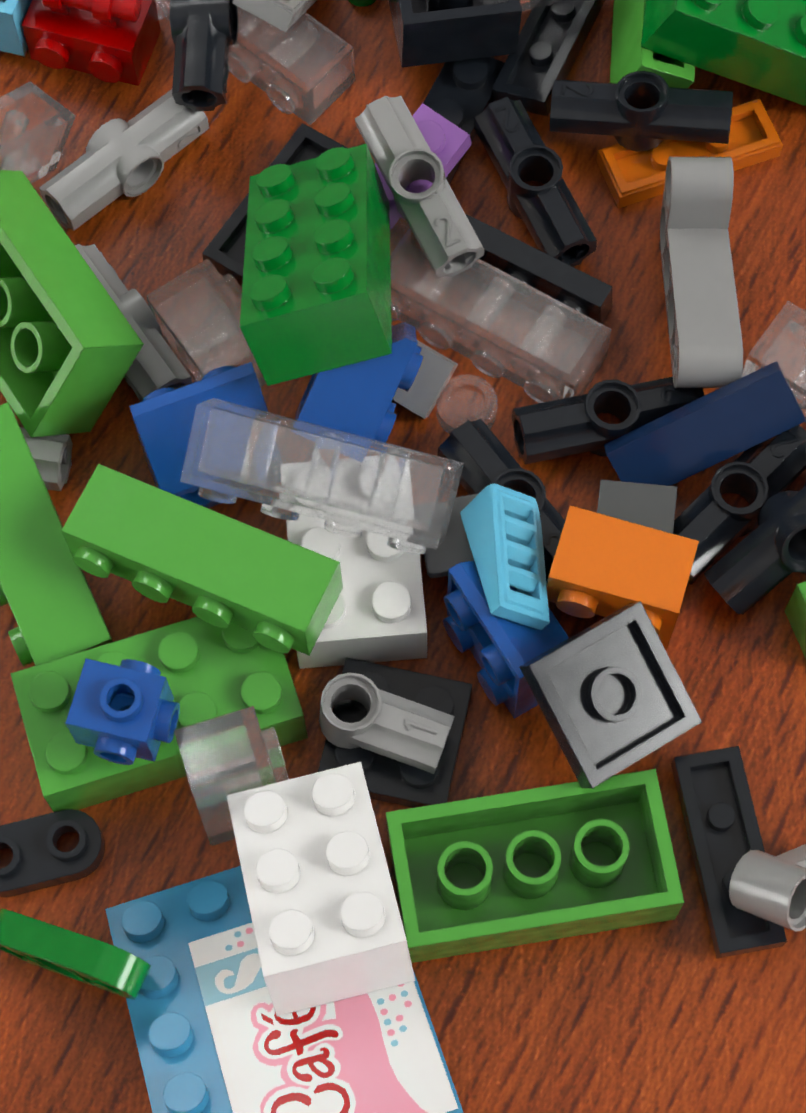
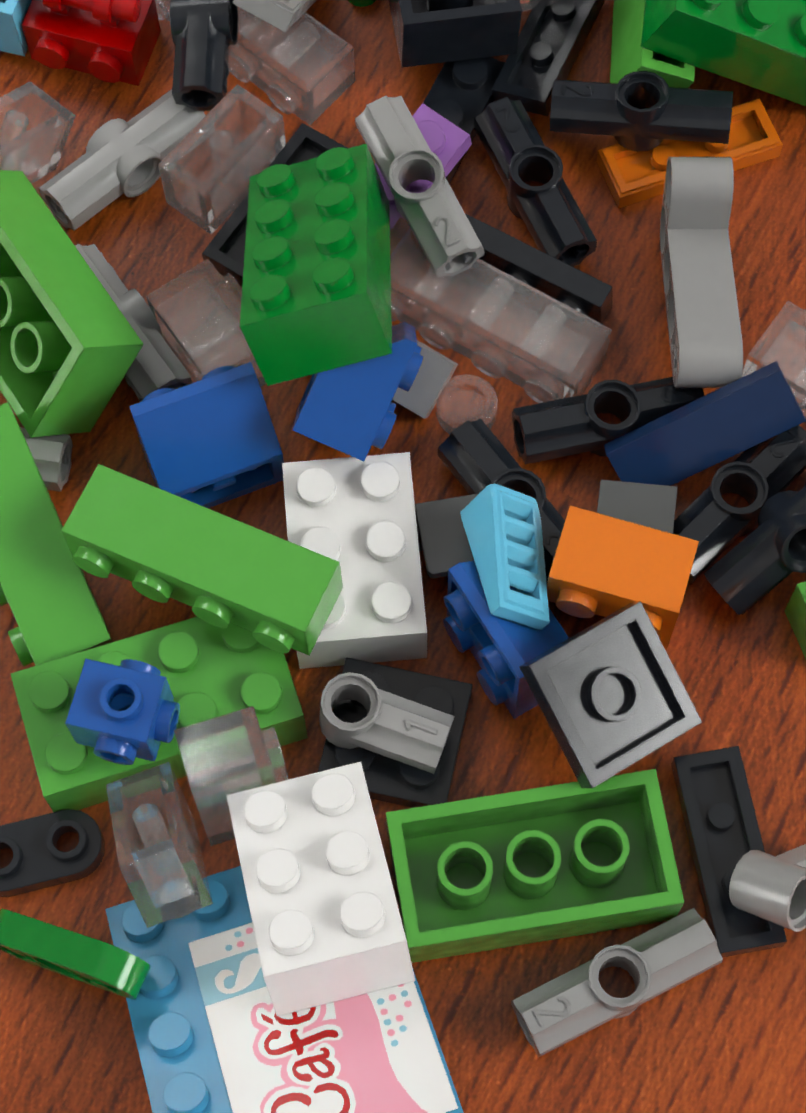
clear brick [180,398,464,554] -> none
none -> clear brick [106,762,213,928]
none -> clear brick [158,84,286,234]
none -> light grey piece [511,908,723,1057]

